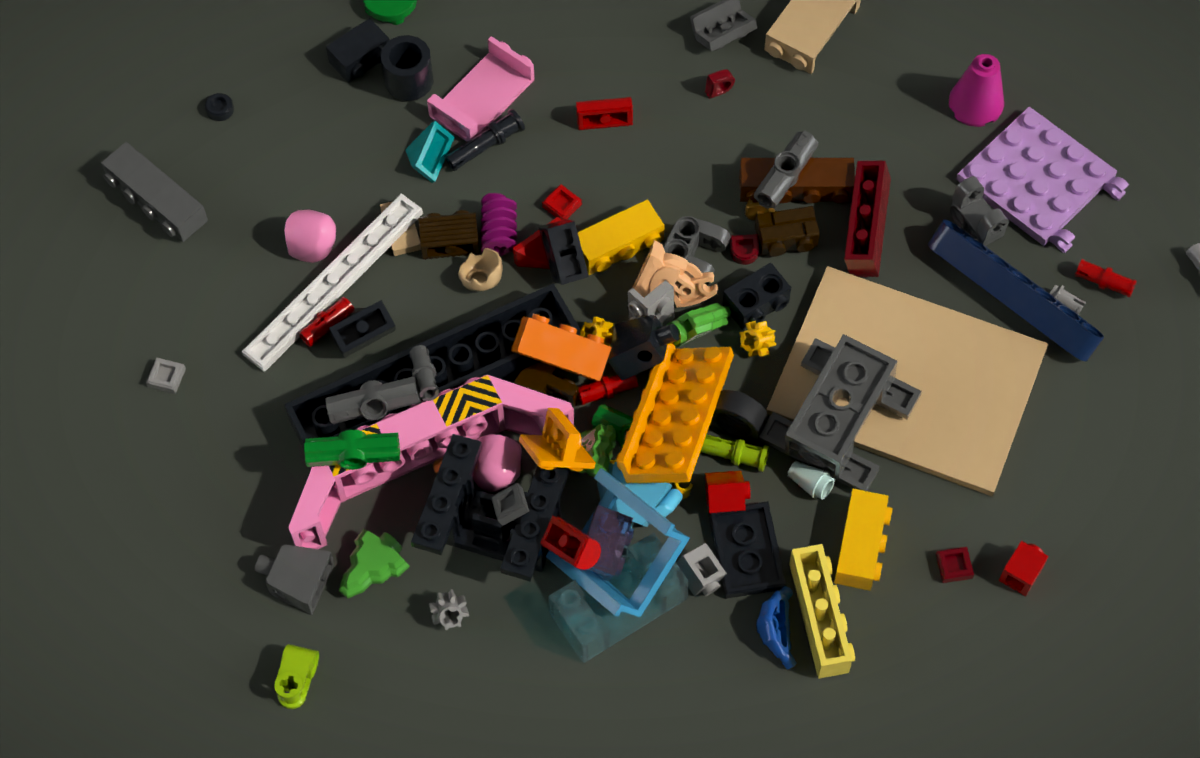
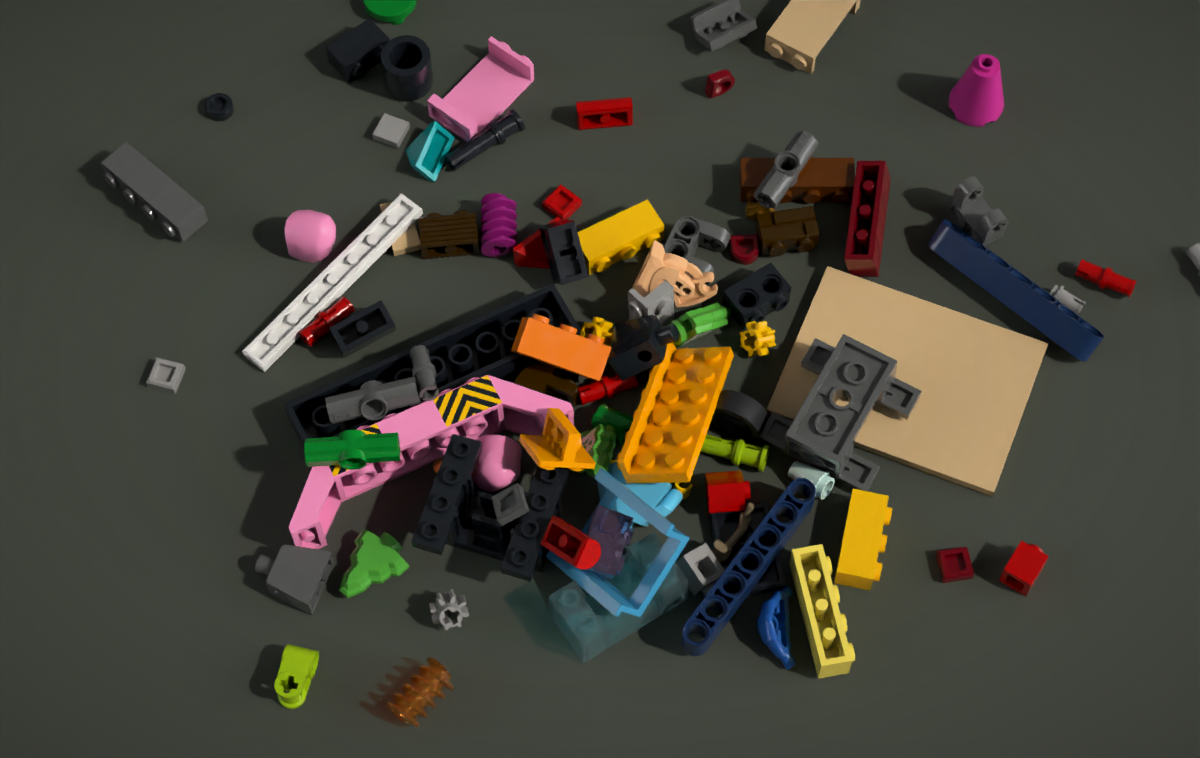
tan hair [458,248,503,291] -> none
lavender plate [956,106,1129,253] -> none
none -> light grey tile [372,113,410,149]
none -> clear orange piece [385,657,454,728]
none -> dark blue beam [681,478,816,656]
none -> dark tan piece [712,503,754,563]

